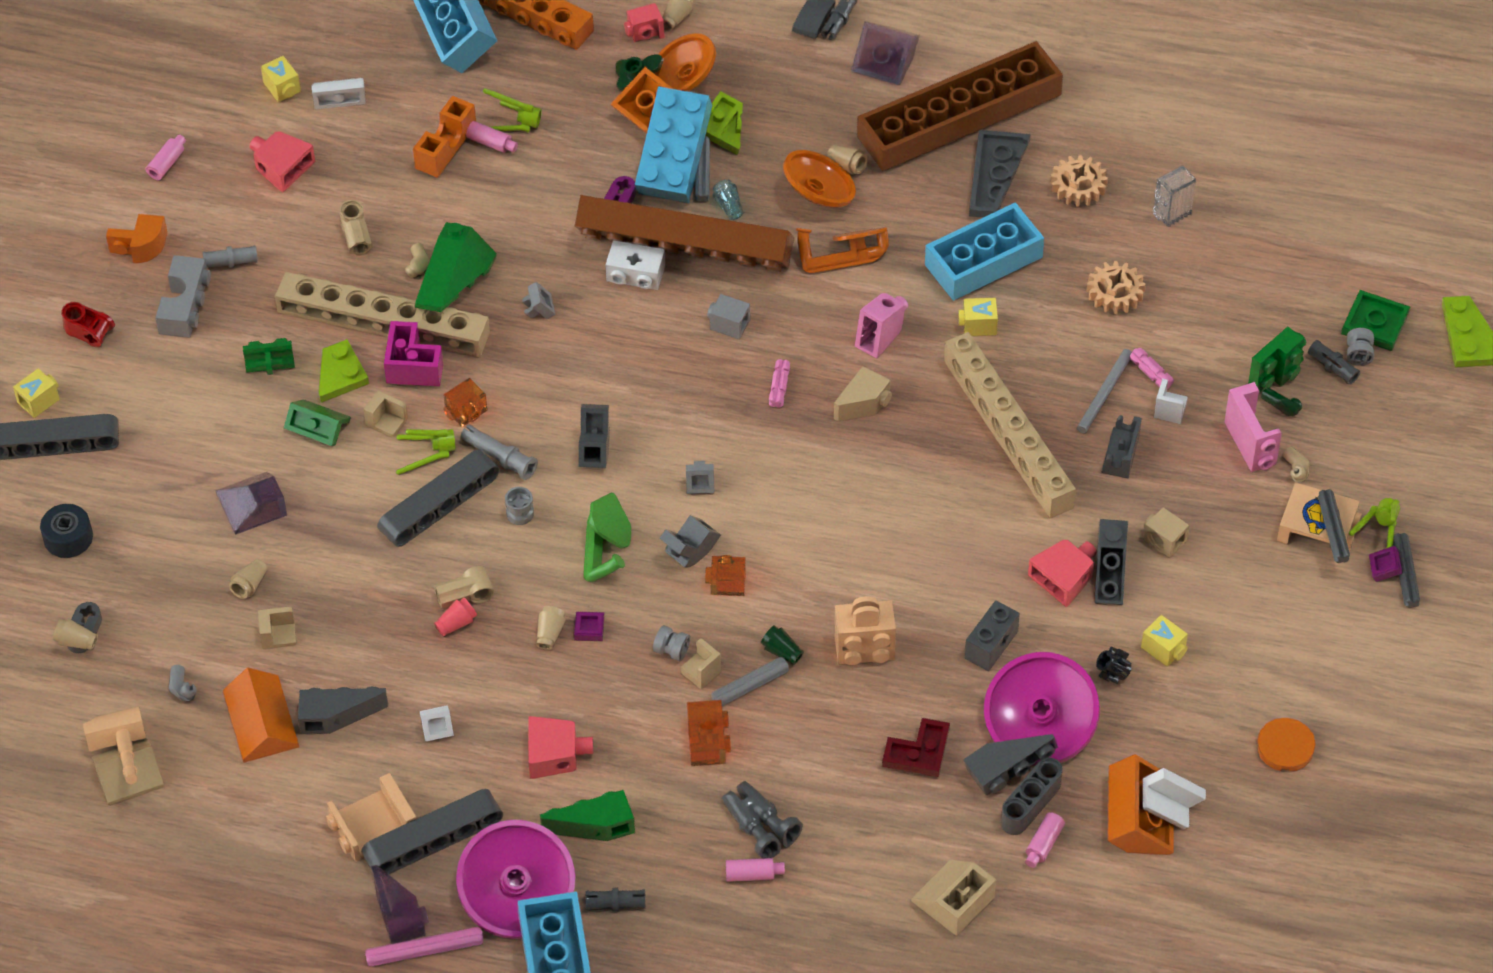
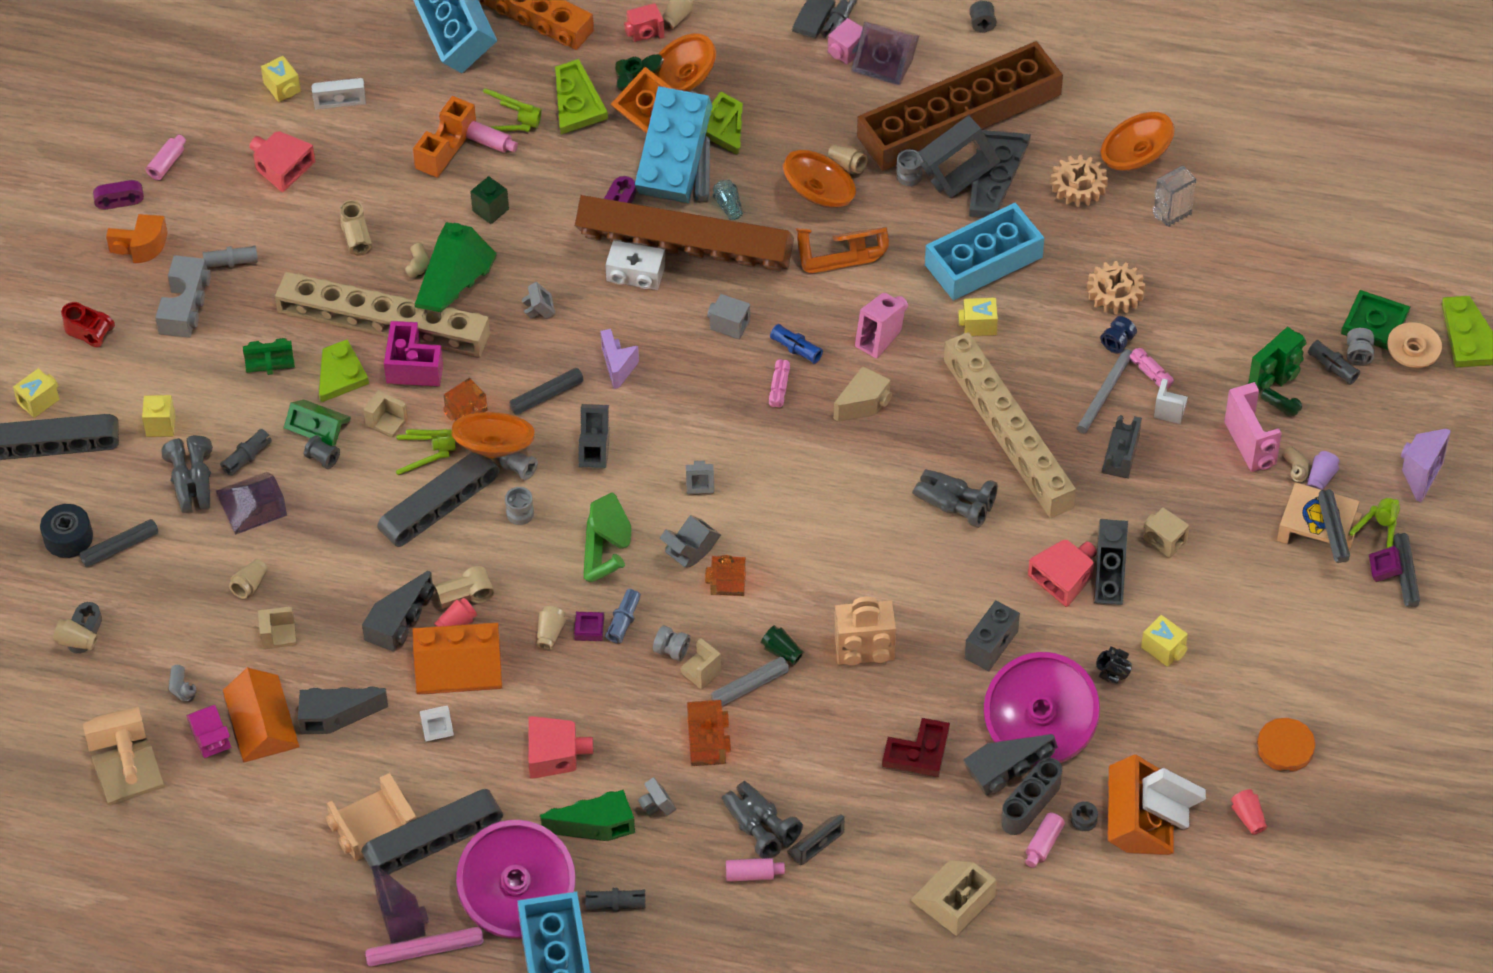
none -> dark grey axle [79,519,158,567]
none -> magenta beam [93,180,144,210]
none -> light yellow brick [142,395,175,437]
none -> dark grey piece [161,435,213,513]
none -> dark pink brick [186,705,231,758]
none -> dark grey pin [220,429,272,476]
none -> dark grey bush [303,435,340,469]
none -> dark grey slope [362,571,435,652]
none -> orange slope [413,623,502,695]
none -> orange dish [452,412,535,458]
none -> dark green brick [470,176,509,224]
none -> dark grey axle [509,368,583,415]
none -> lime wing [555,59,608,135]
none -> lavender slope [600,329,639,389]
none -> sand blue axle [605,589,641,643]
none -> light grey tile [638,777,676,816]
none -> blue pin [770,324,823,364]
none -> dark grey slope [788,814,845,866]
none -> bright pink brick [828,18,867,65]
none -> light grey wheel [896,149,923,186]
none -> dark grey piece [912,469,998,527]
none -> dark grey window [918,115,1001,198]
none -> dark grey wheel [969,0,997,33]
none -> dark grey bush [1071,801,1098,831]
none -> dark blue wheel [1100,316,1137,354]
none -> orange dish [1101,112,1175,171]
none -> coral cone [1231,789,1267,835]
none -> lavender cone [1306,451,1340,490]
none -> light nougat dish [1387,322,1442,368]
none -> lavender slope [1401,429,1451,502]

